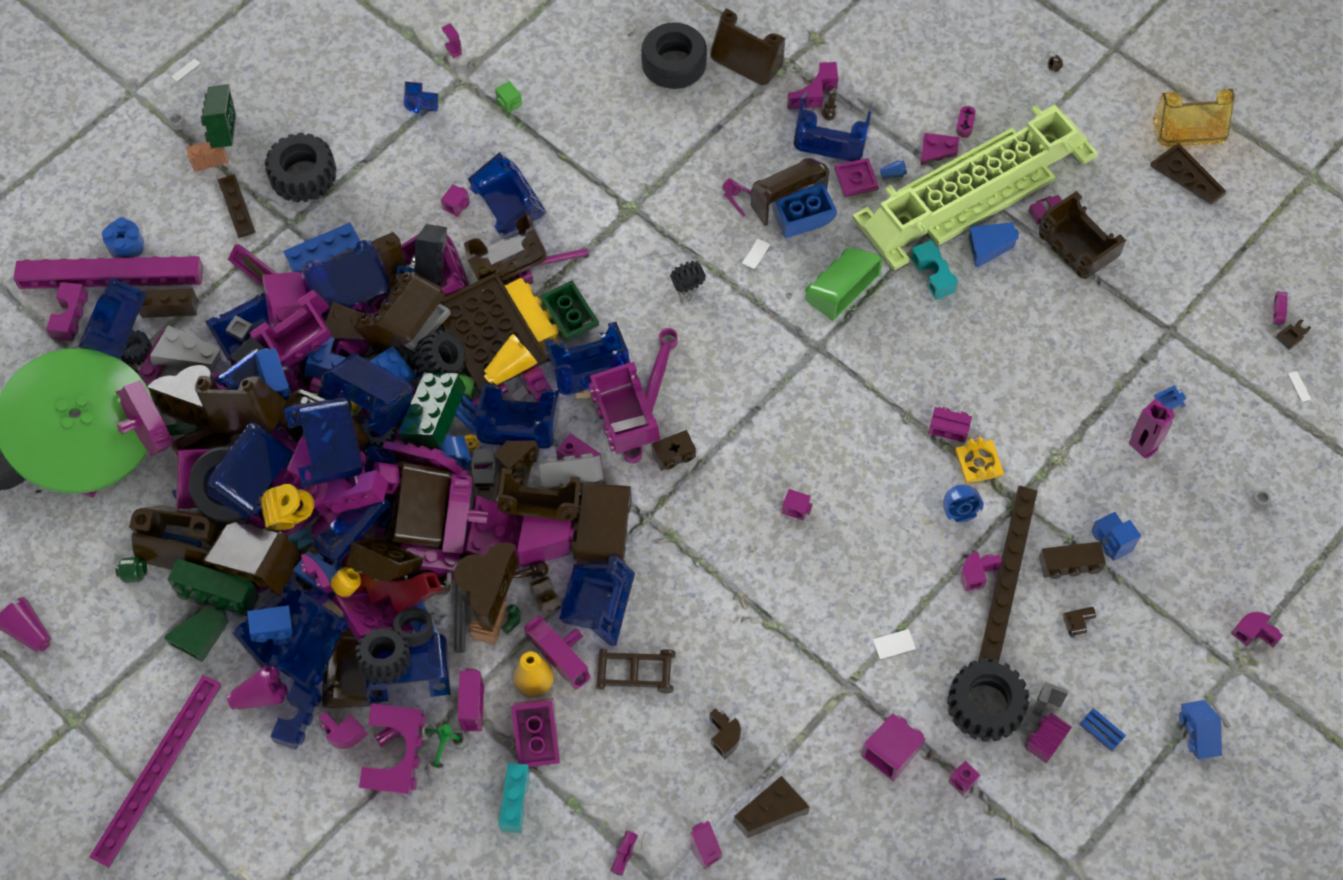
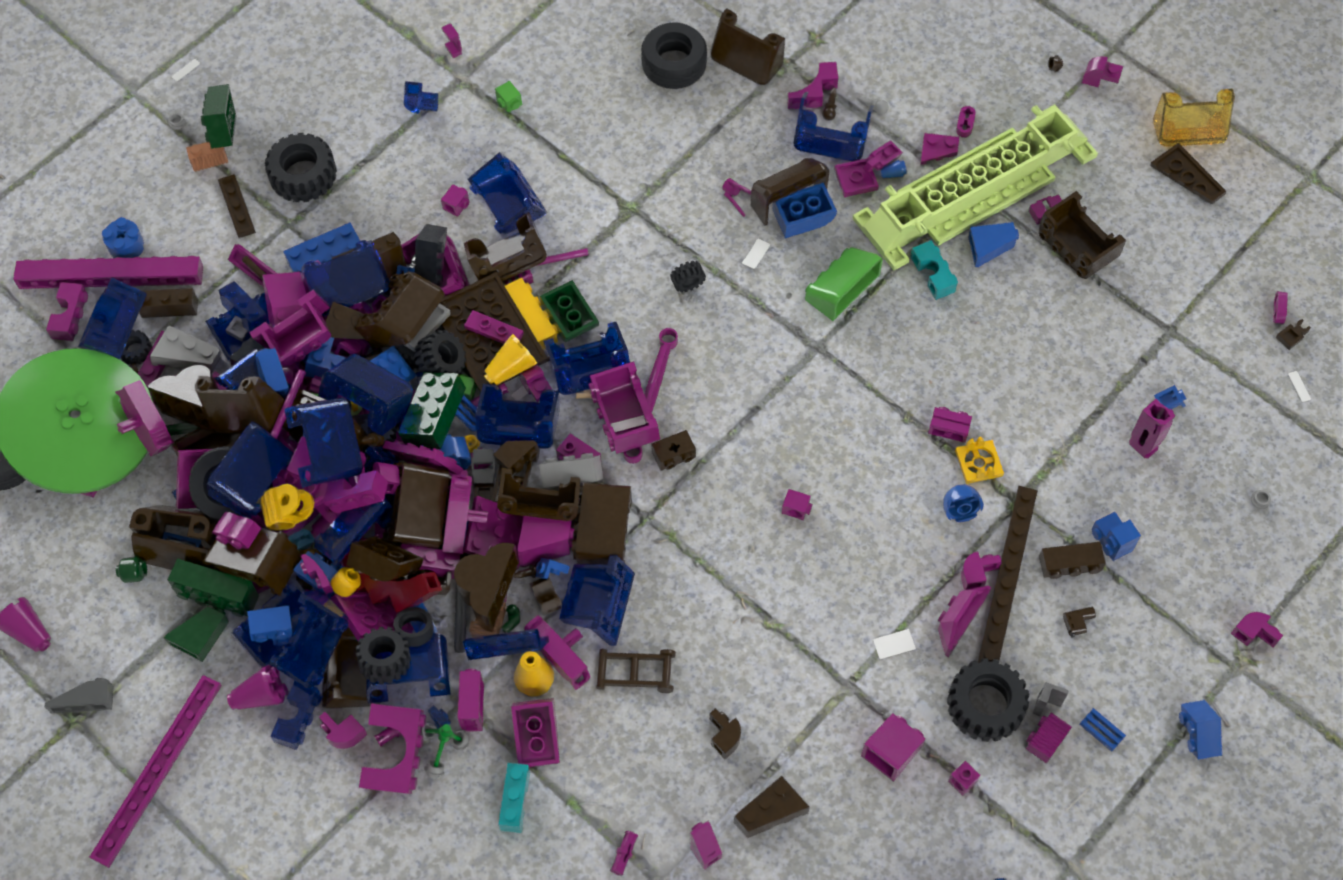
none -> dark grey slope [44,678,114,714]
none -> magenta brick [212,512,261,549]
none -> clear blue arch [219,281,269,333]
none -> magenta bar [269,370,306,440]
none -> dark brown bar [361,432,385,447]
none -> clear blue plate [428,705,451,729]
none -> clear blue fence [463,628,550,660]
none -> magenta plate [464,310,524,344]
none -> blue bracket [536,558,570,579]
none -> magenta hinge [863,140,903,173]
none -> magenta wedge [938,586,991,658]
none -> magenta brick [1082,56,1124,88]

